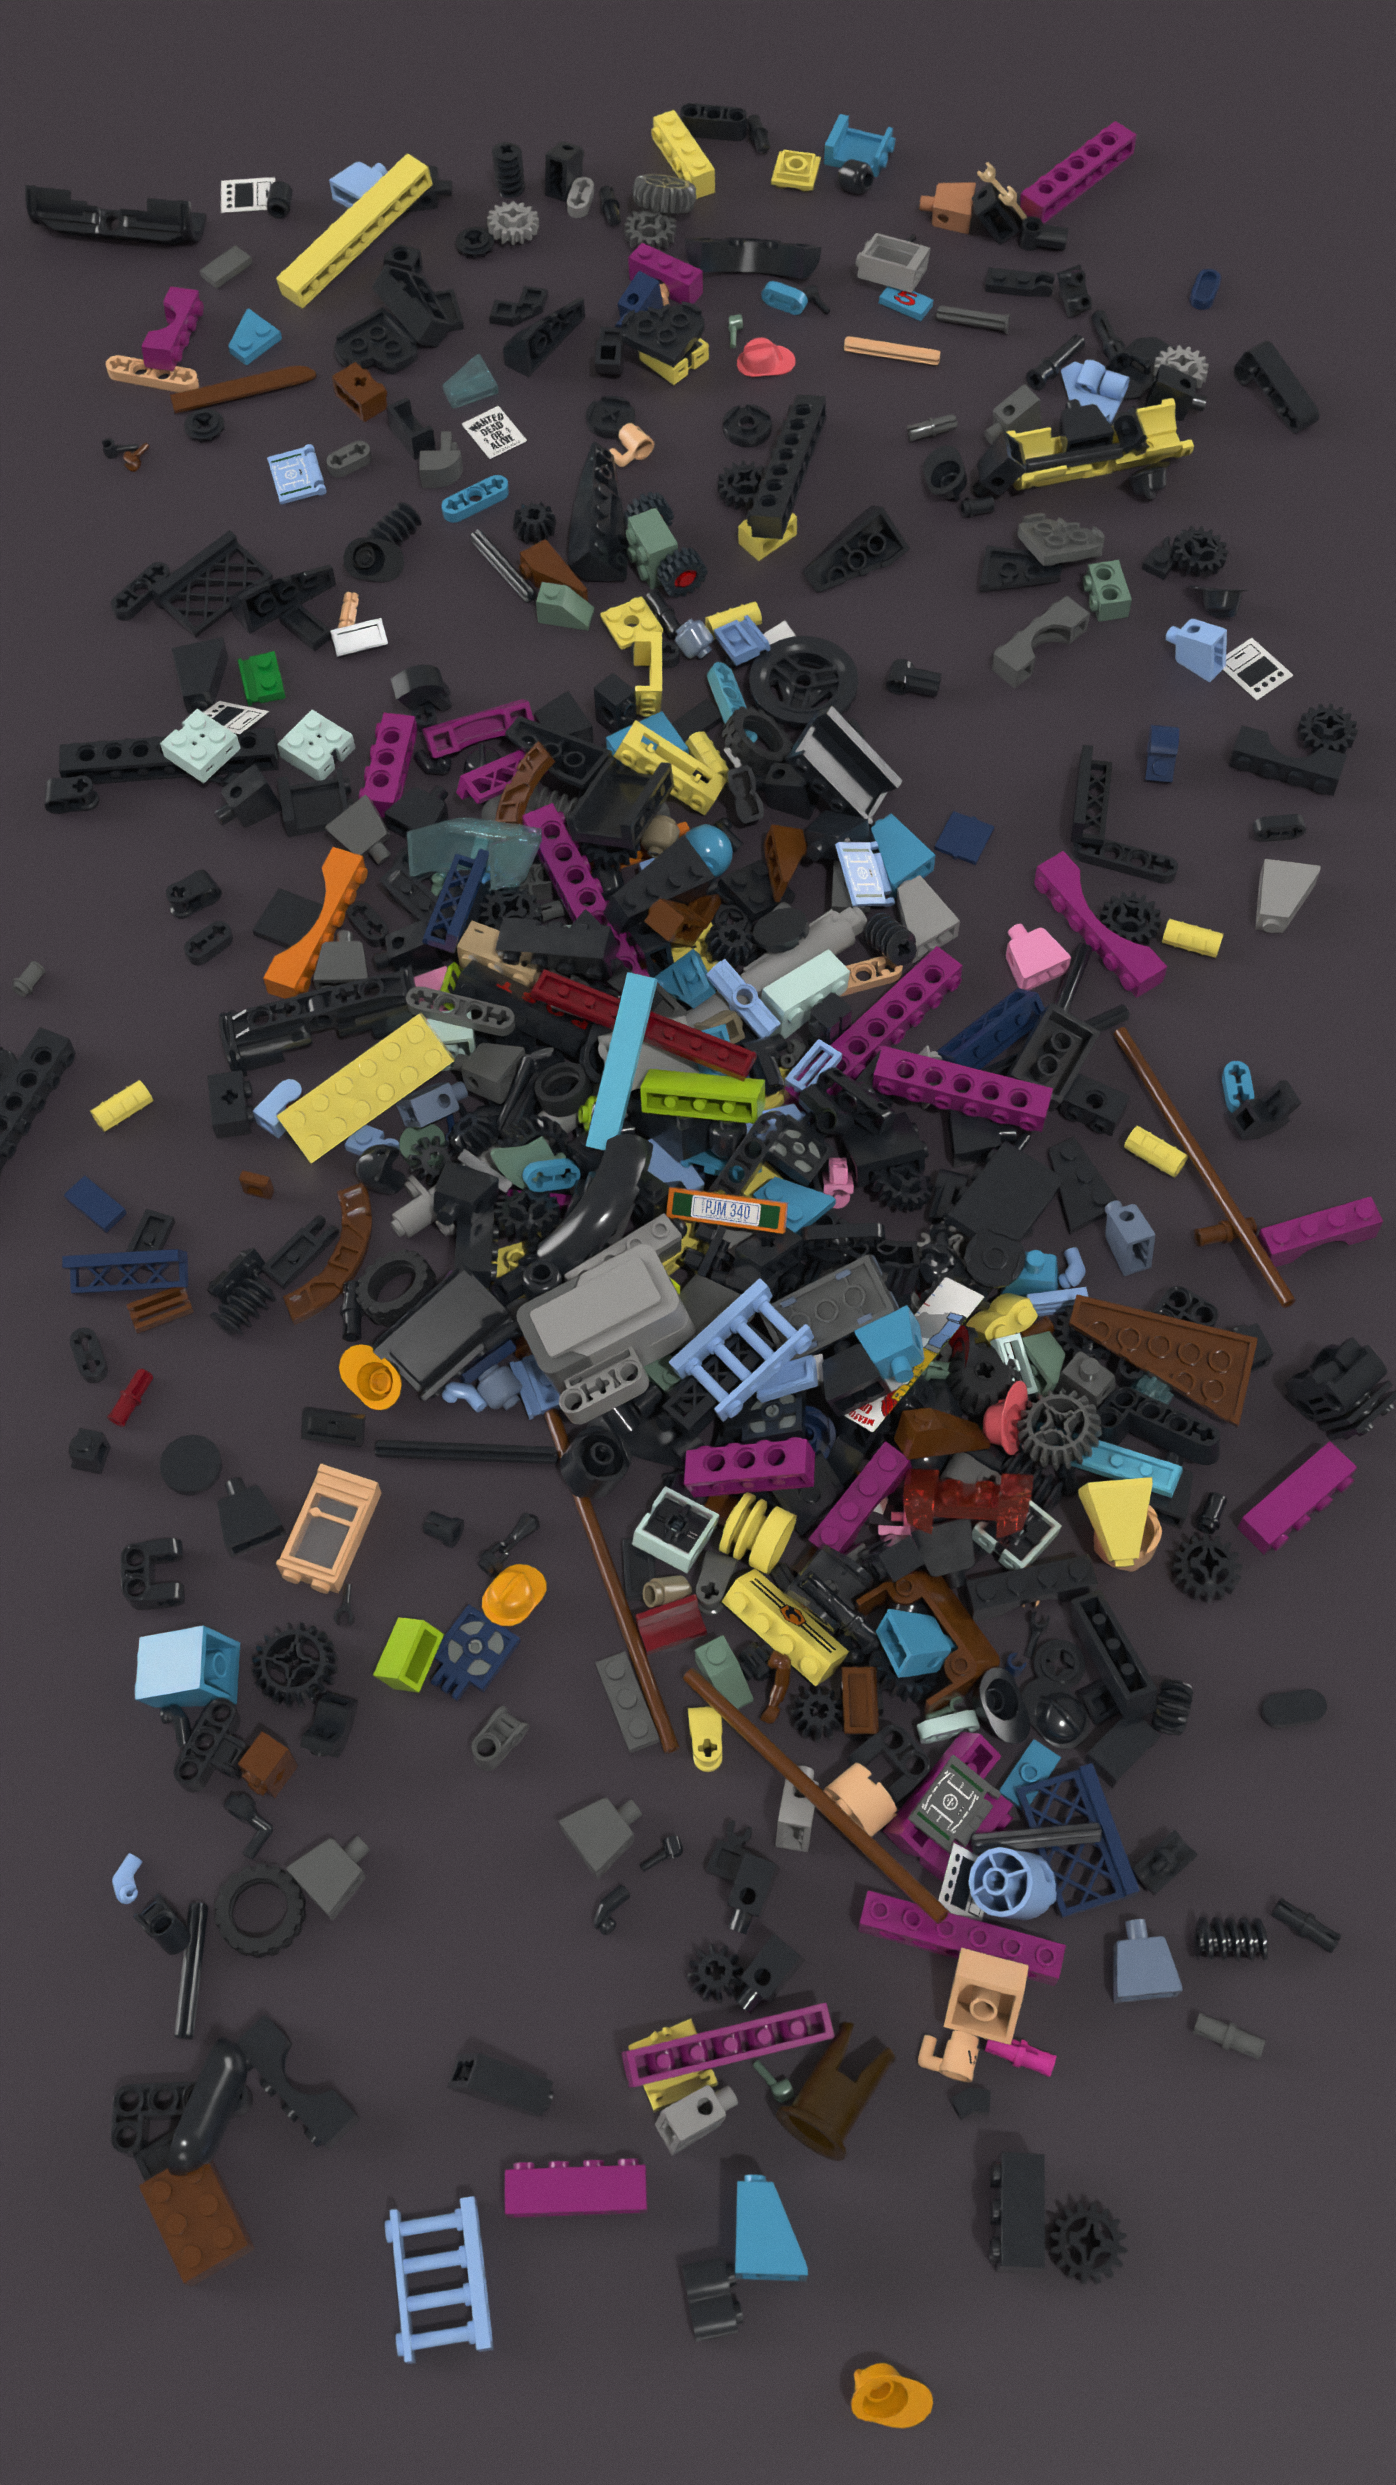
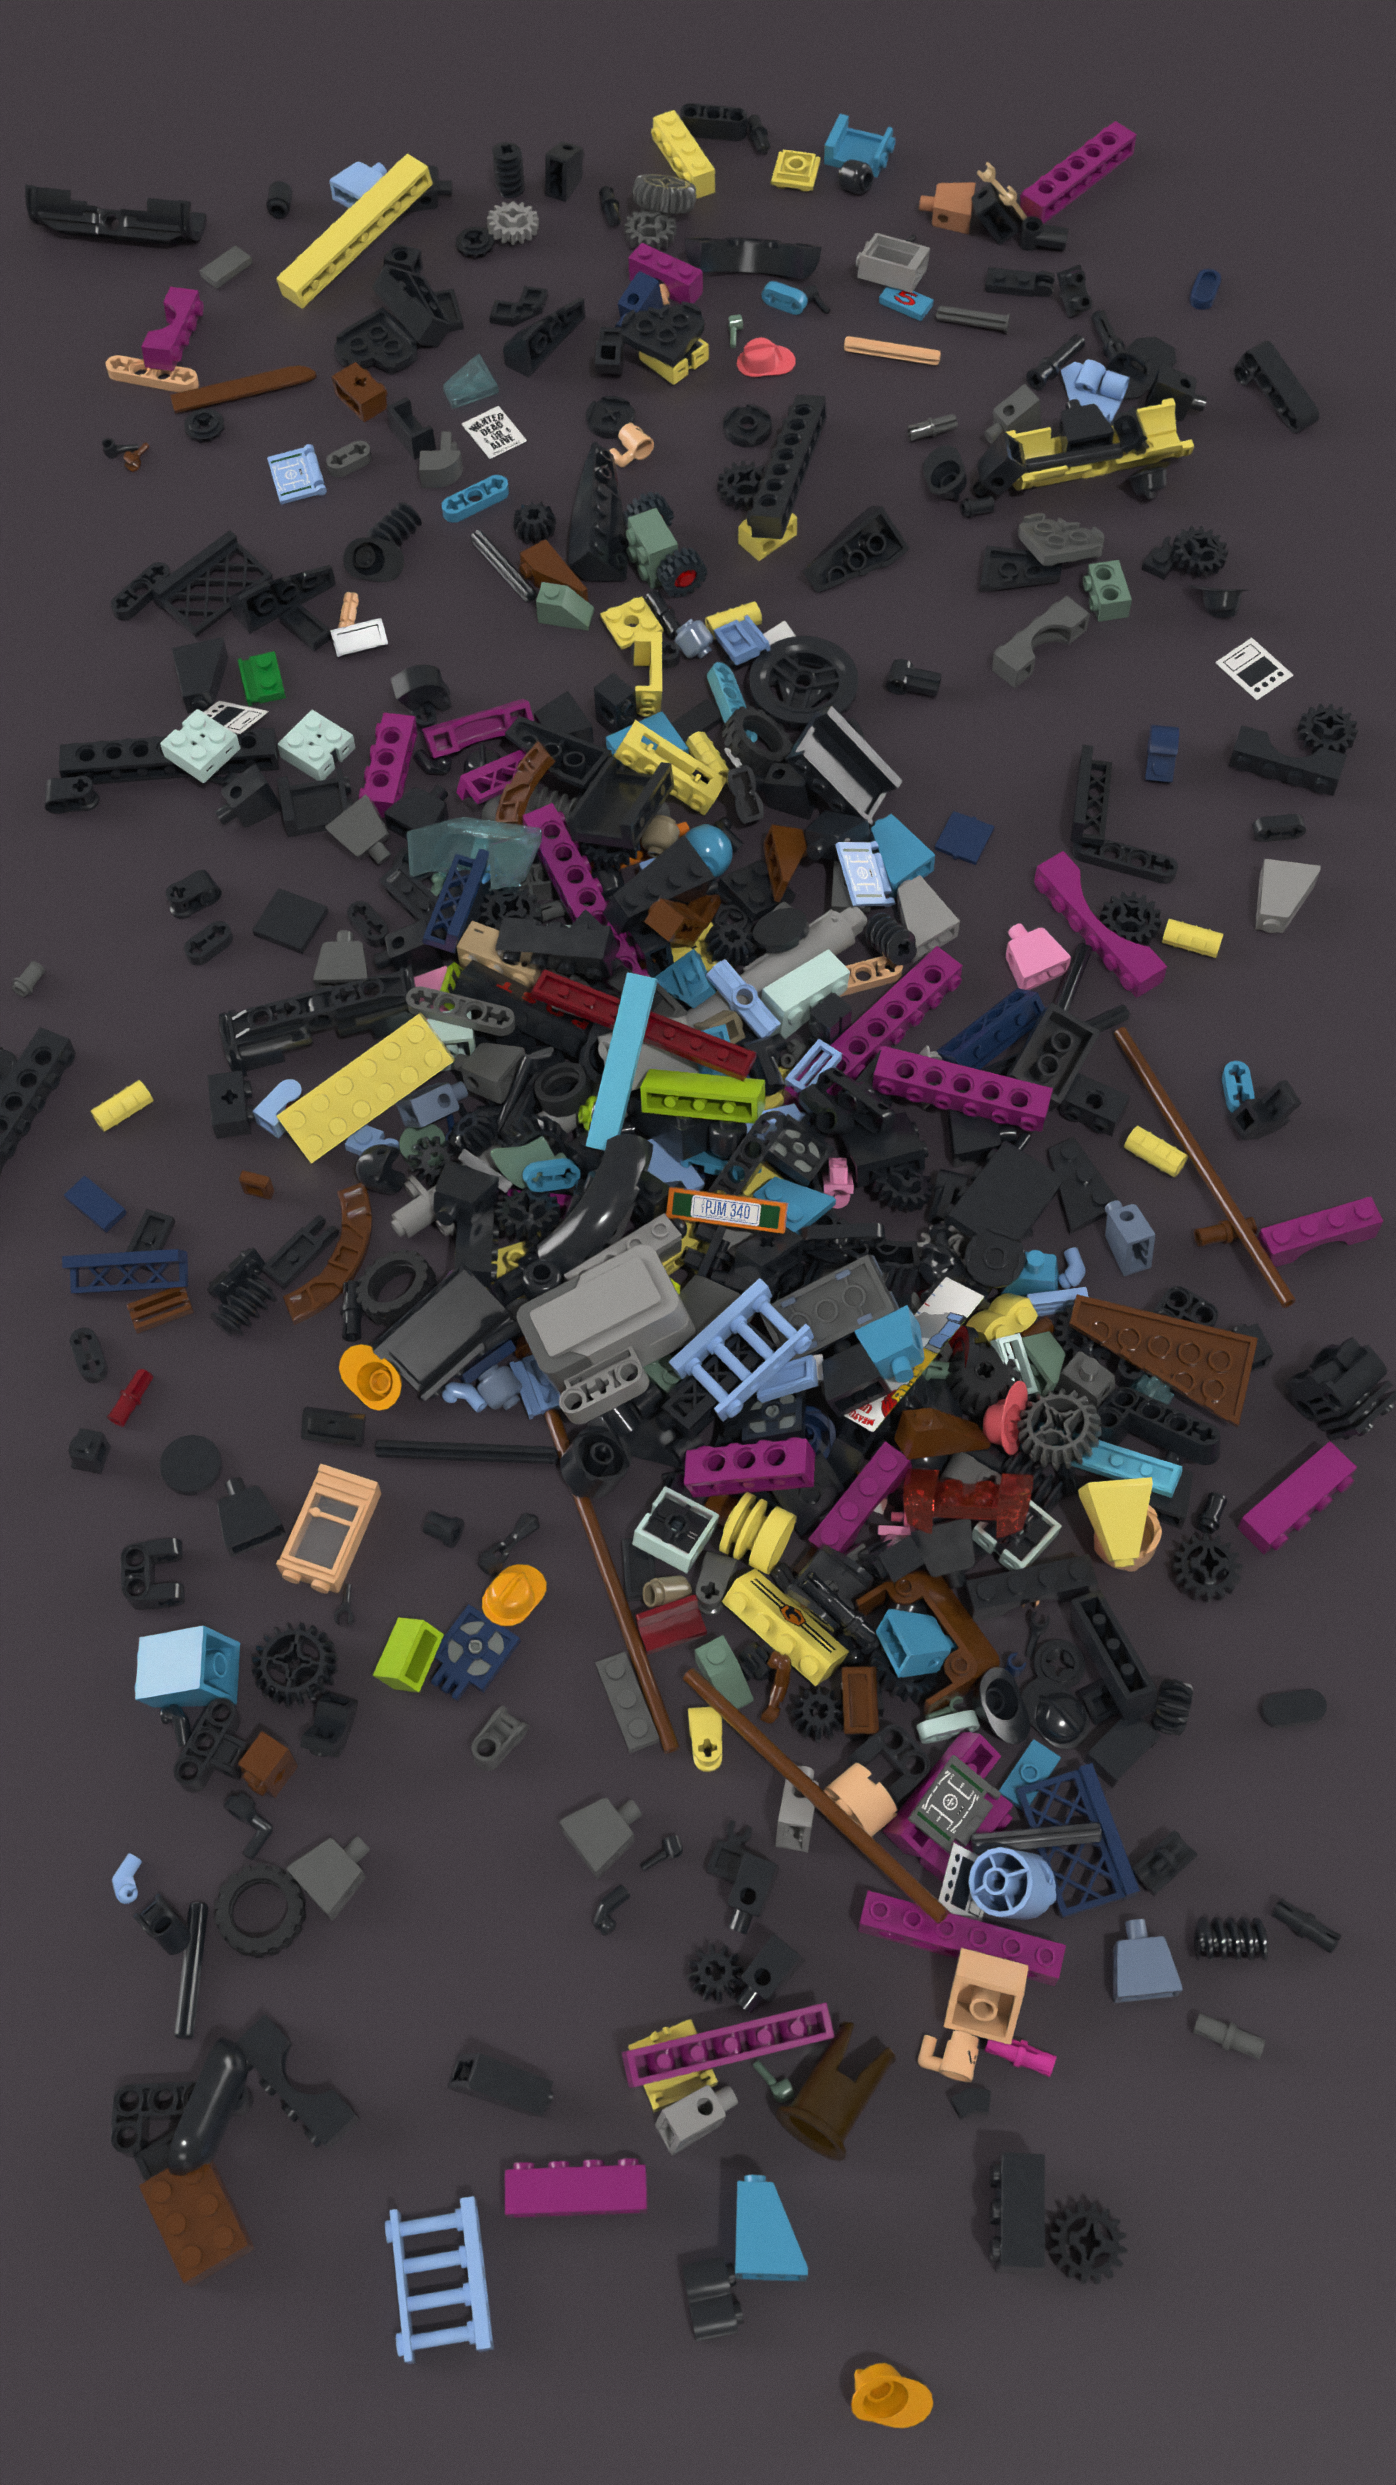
white sticker [221,177,275,213] -> none
dark azure wing [228,309,282,366] -> none
orange arch [263,847,368,999] -> none
light grey beam [567,177,594,218] -> none
light grey gear [1153,345,1209,388] -> none
light blue torso [1166,619,1227,682] -> none

